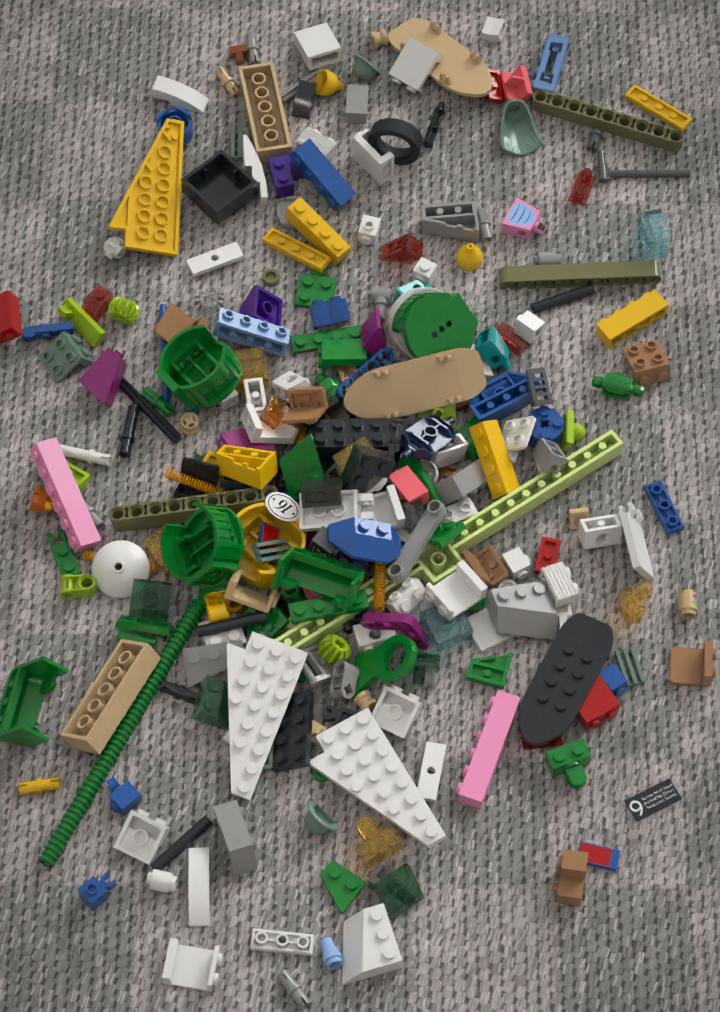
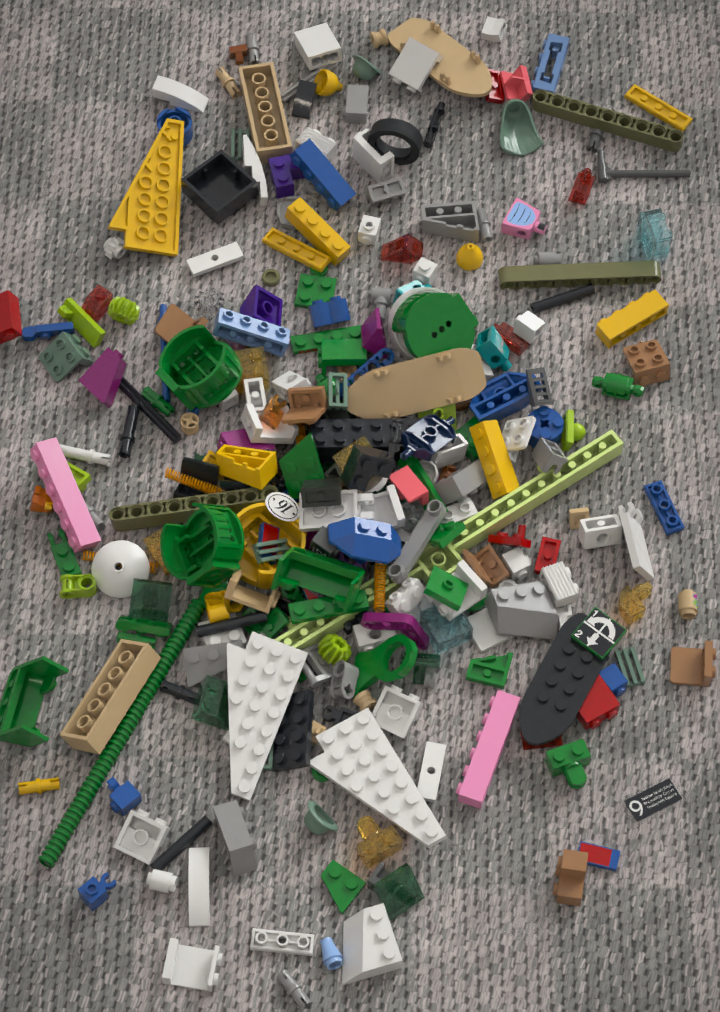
none -> sand green tile [327,372,348,410]
none -> light grey hinge [366,177,407,206]
none -> green plate [423,565,469,611]
none -> red plate [488,525,531,548]
none -> tile [571,607,627,661]

